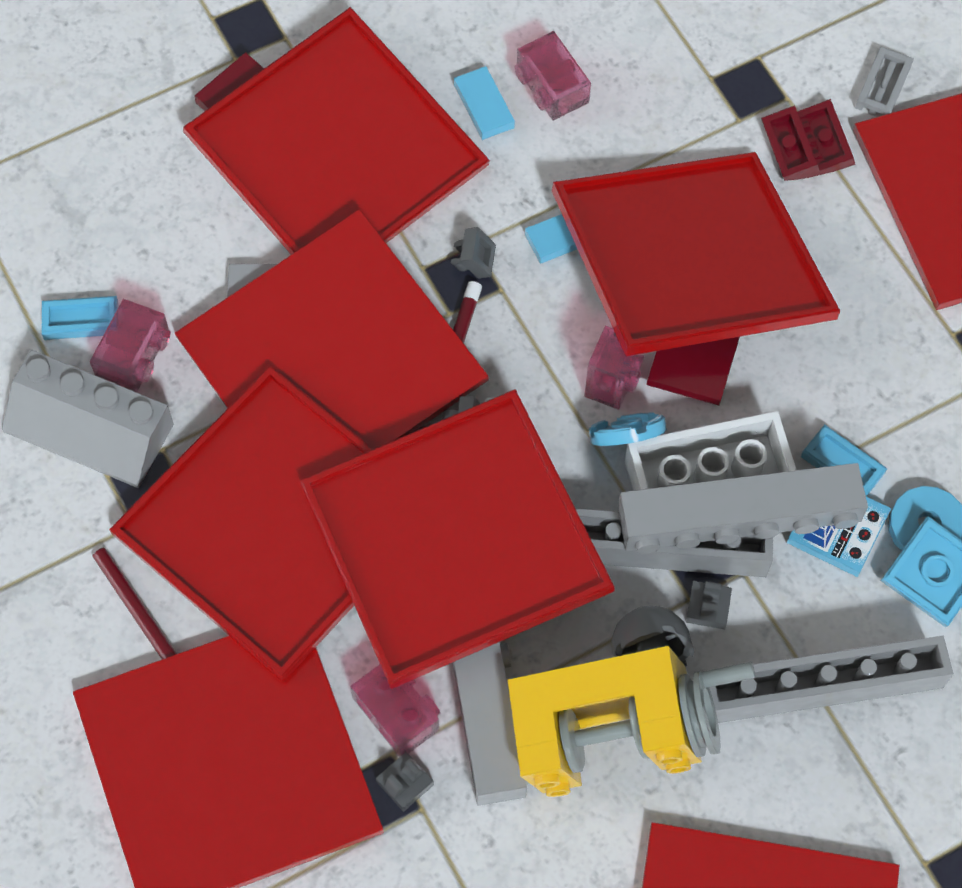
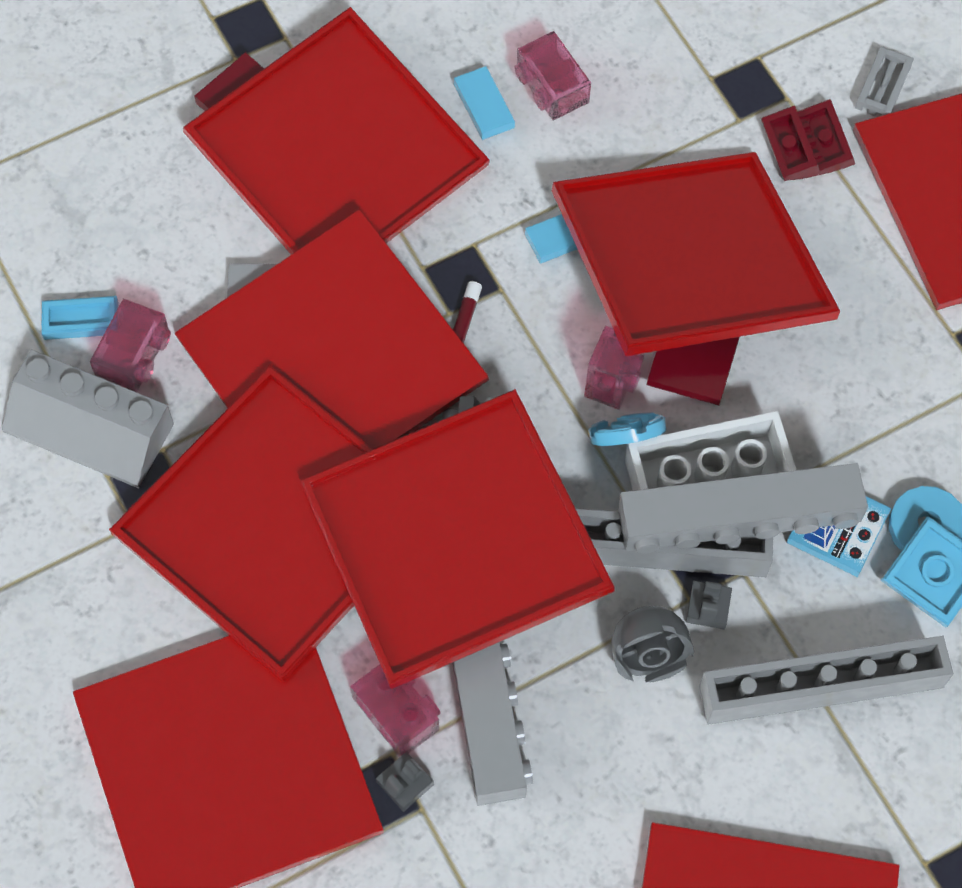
dark red bar [92,548,177,659] -> none
dark grey tile [451,227,496,279] -> none
yellow piece [508,646,756,797] -> none
medium azure tile [801,424,887,496] -> none

